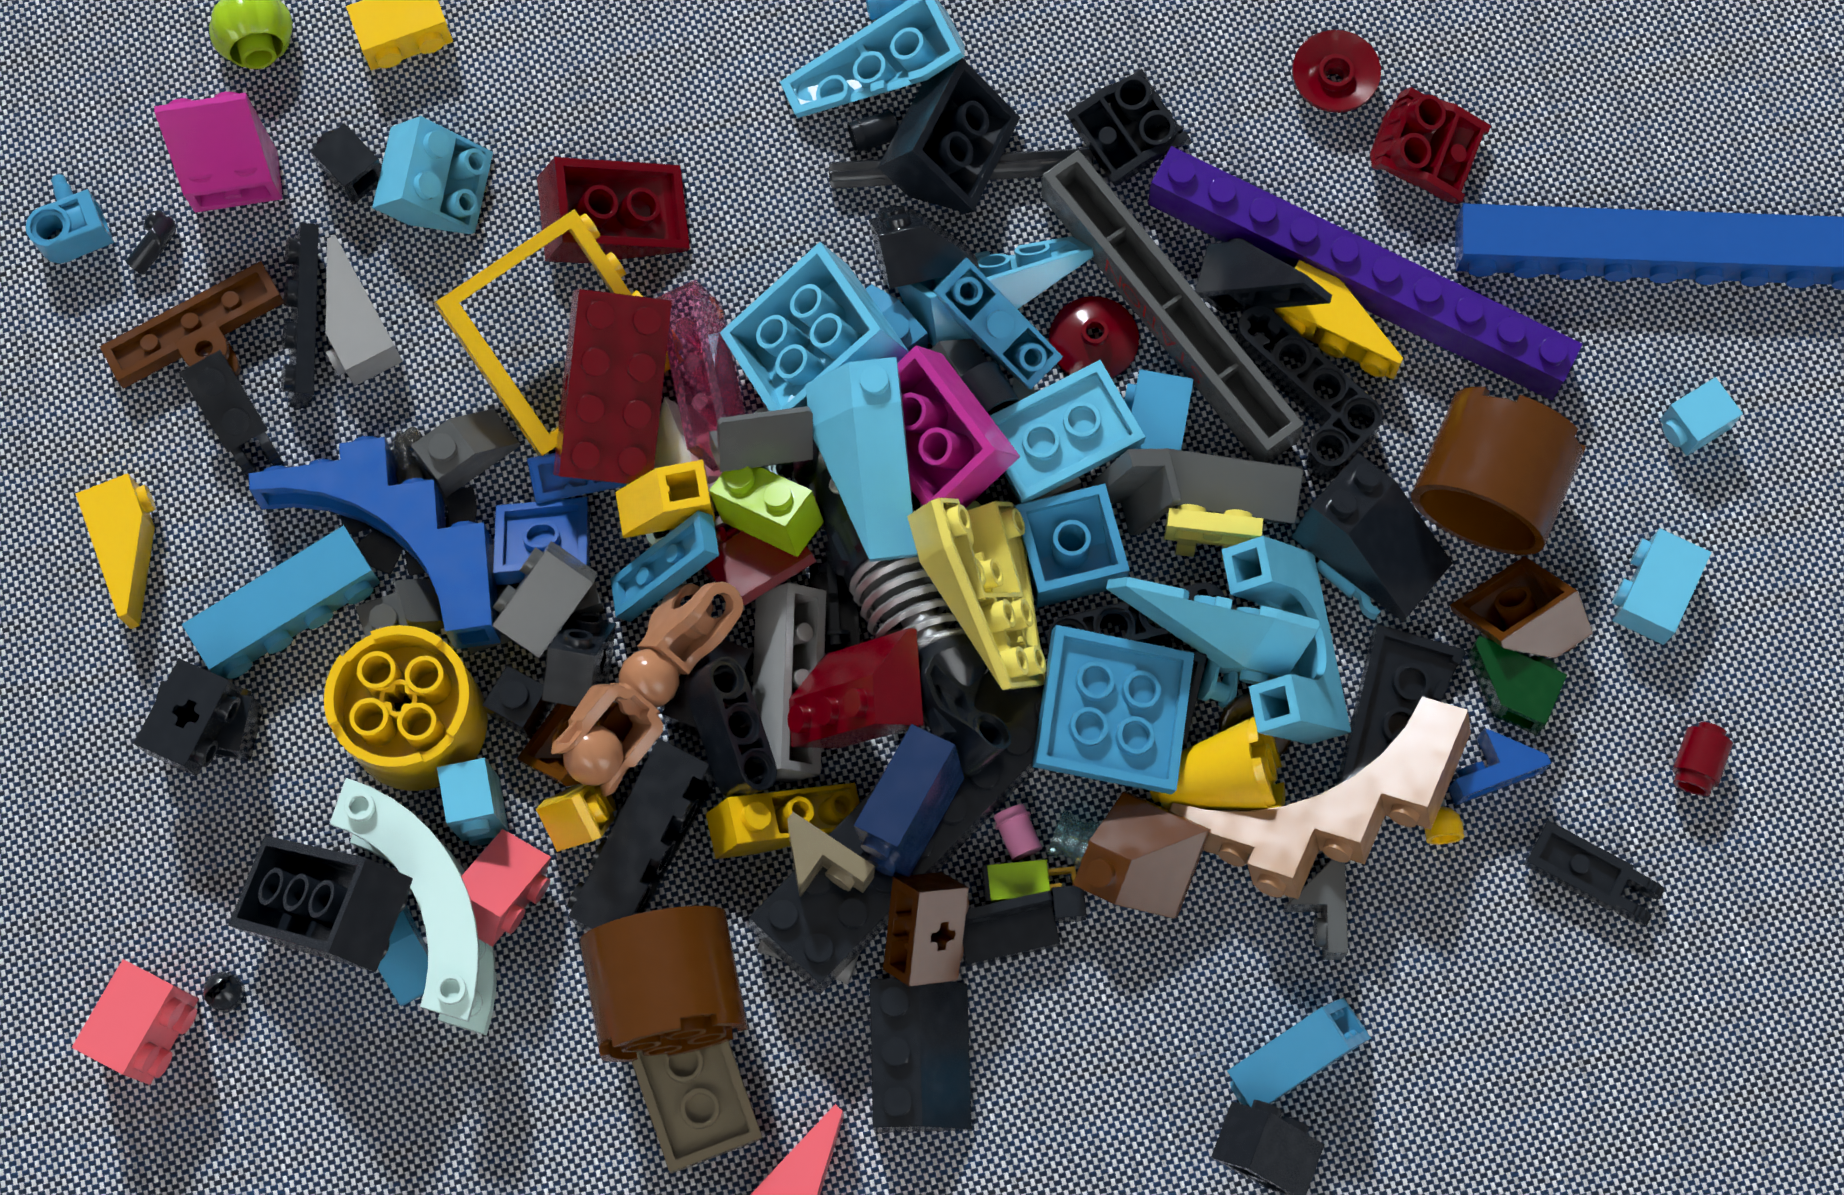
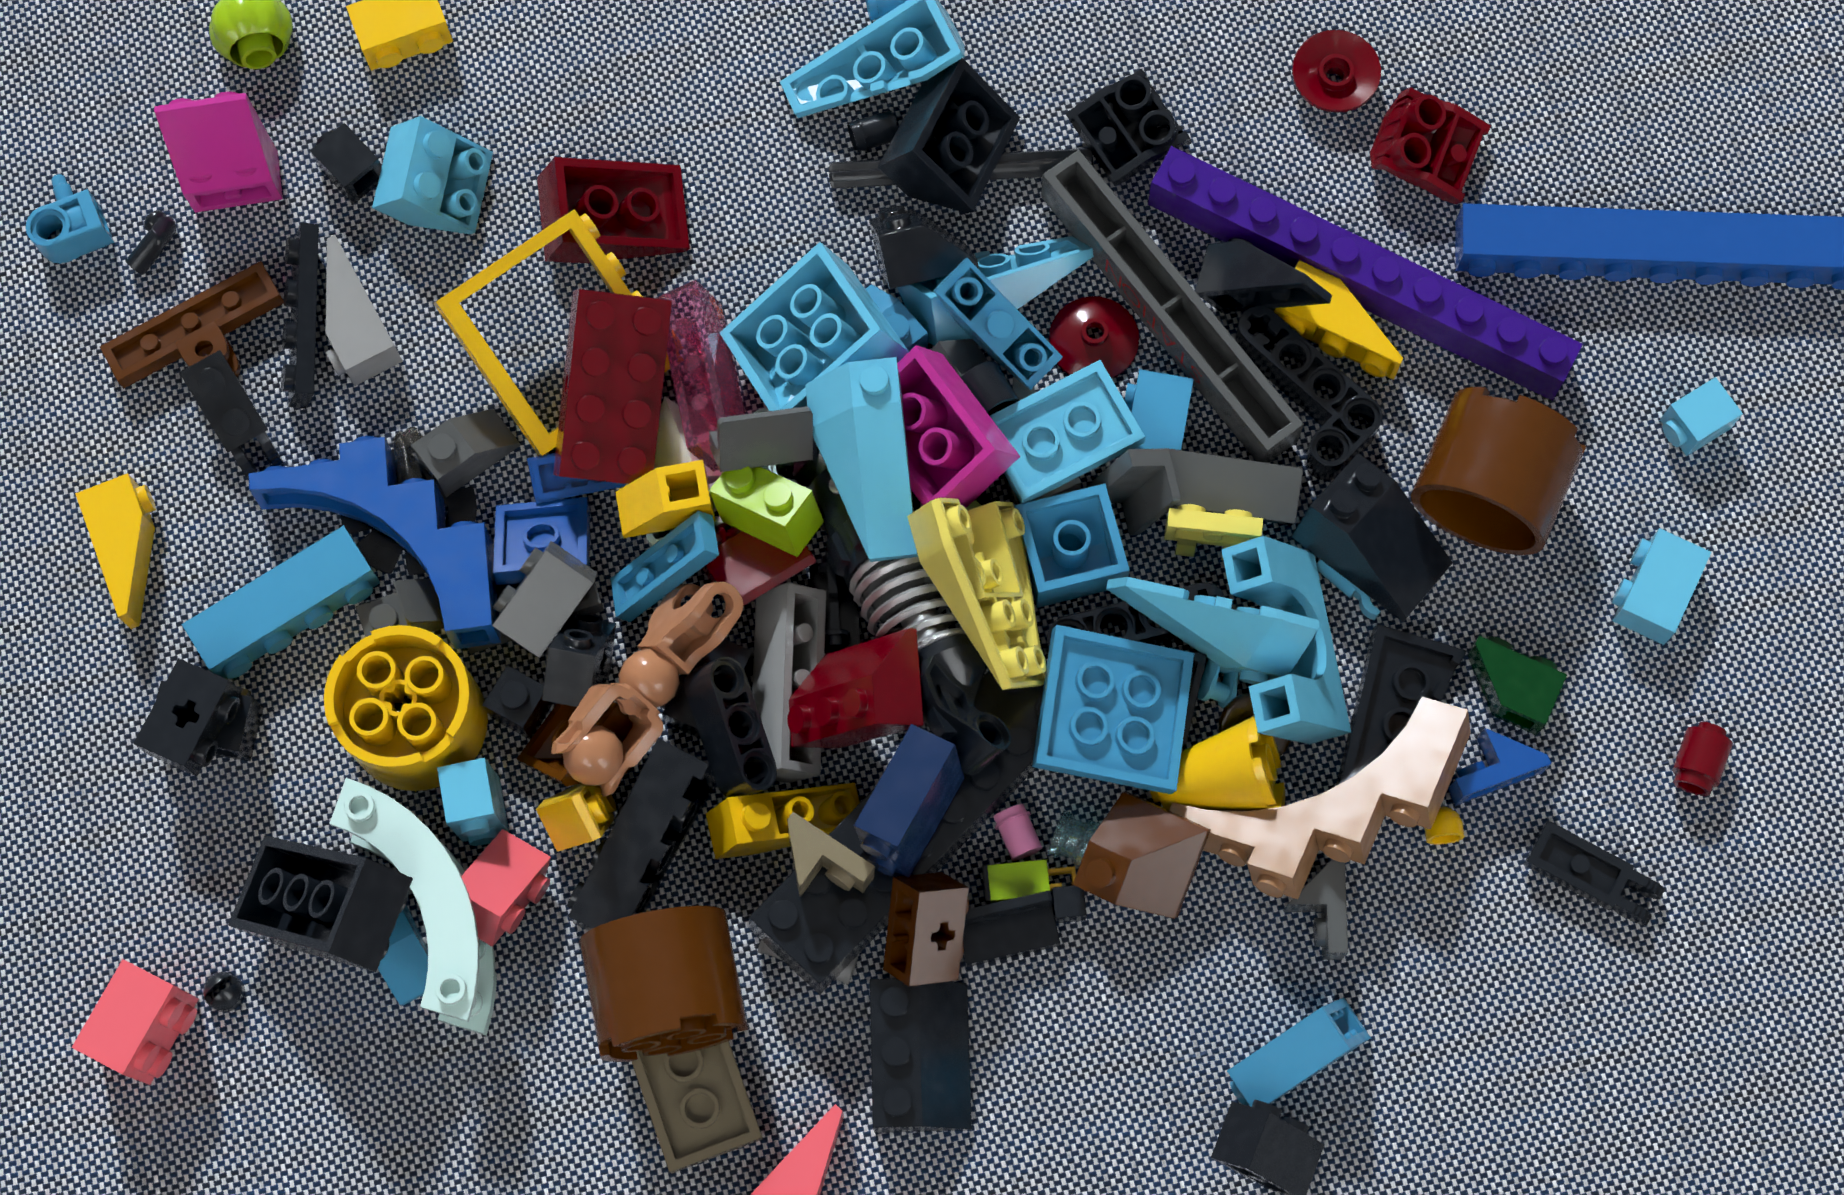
reddish brown slope [1450,556,1593,659] -> none

